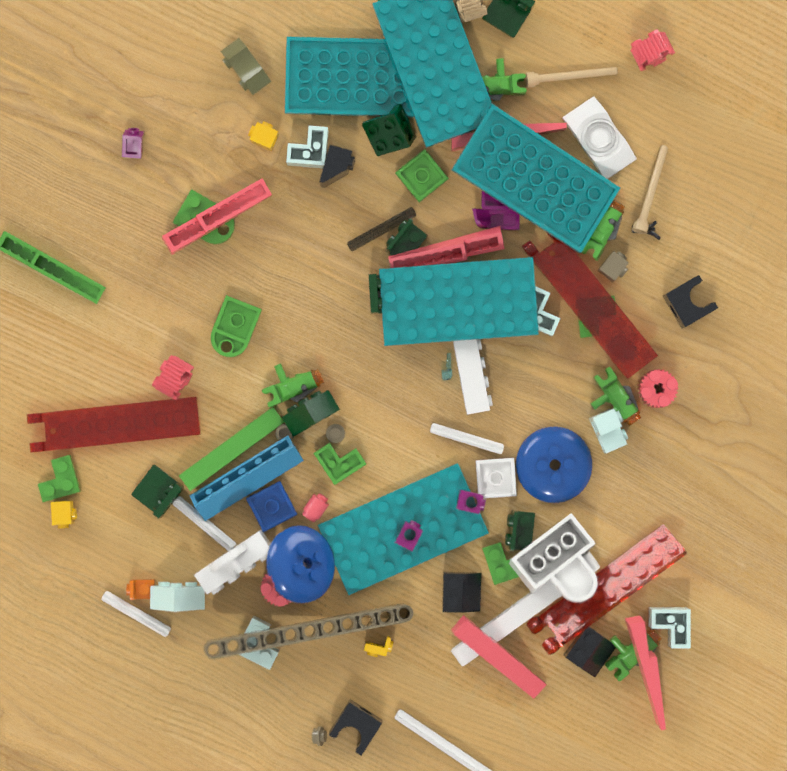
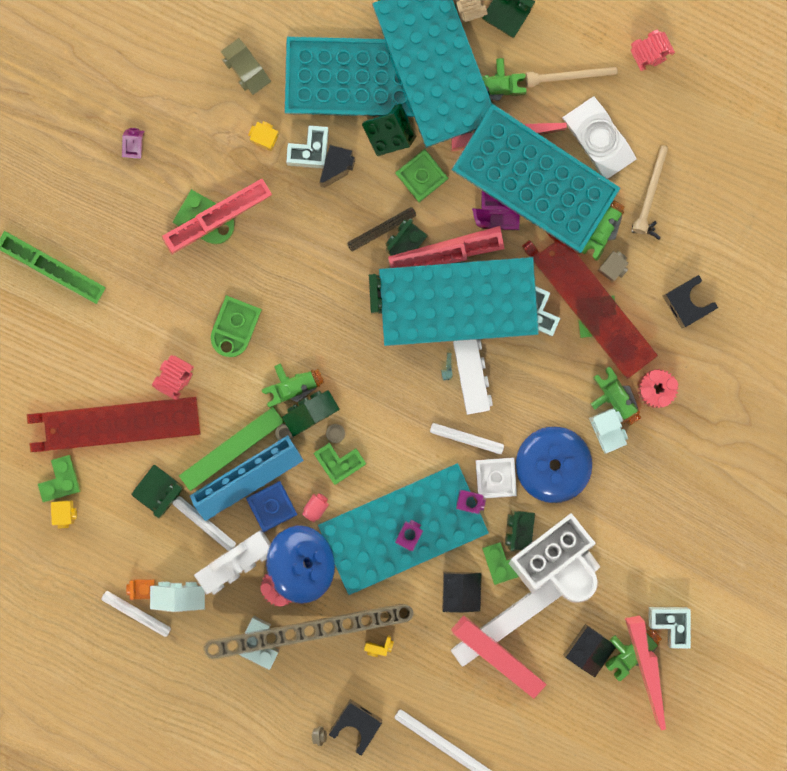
clear red hinge [527,524,687,655] -> none

